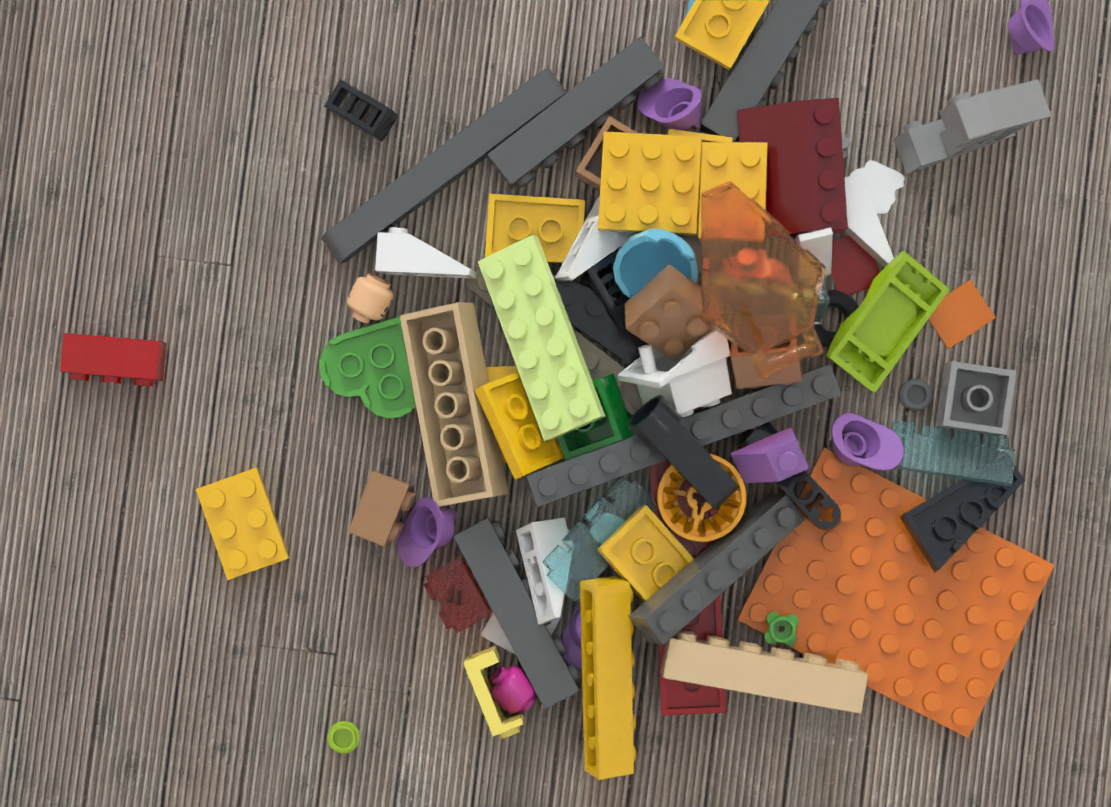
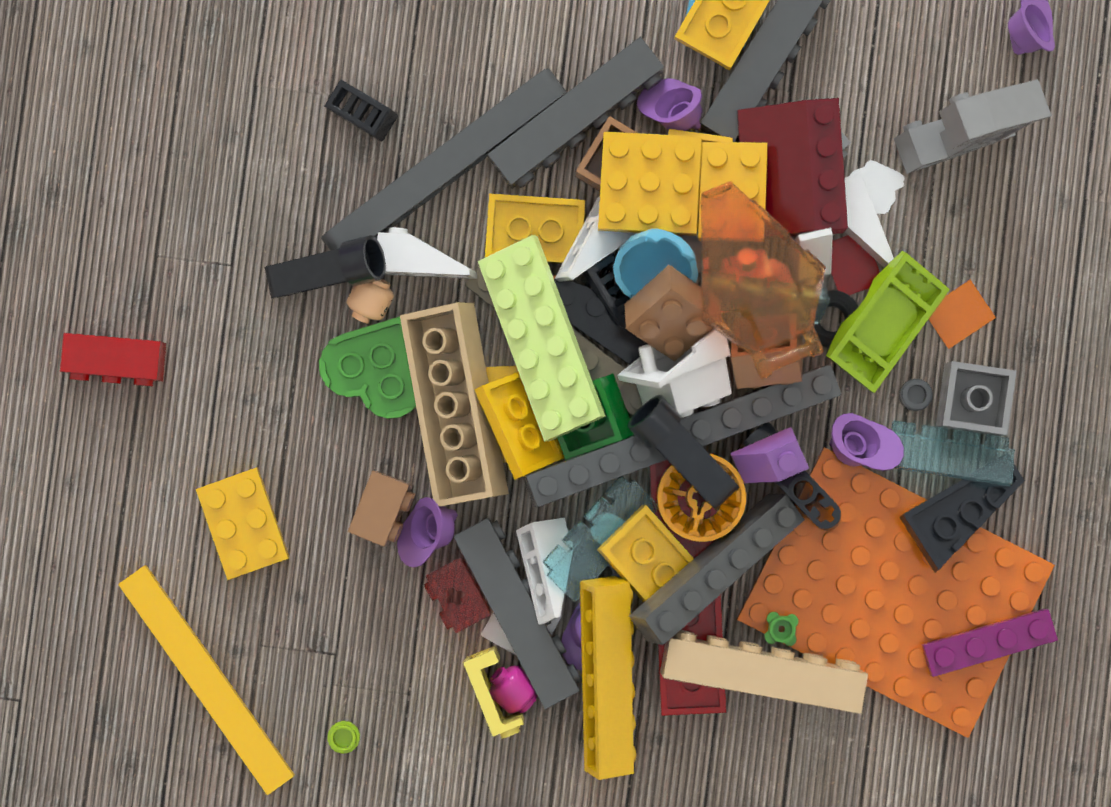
none -> yellow tile [118,565,295,795]
none -> black beam [264,235,386,299]
none -> magenta plate [921,608,1058,677]

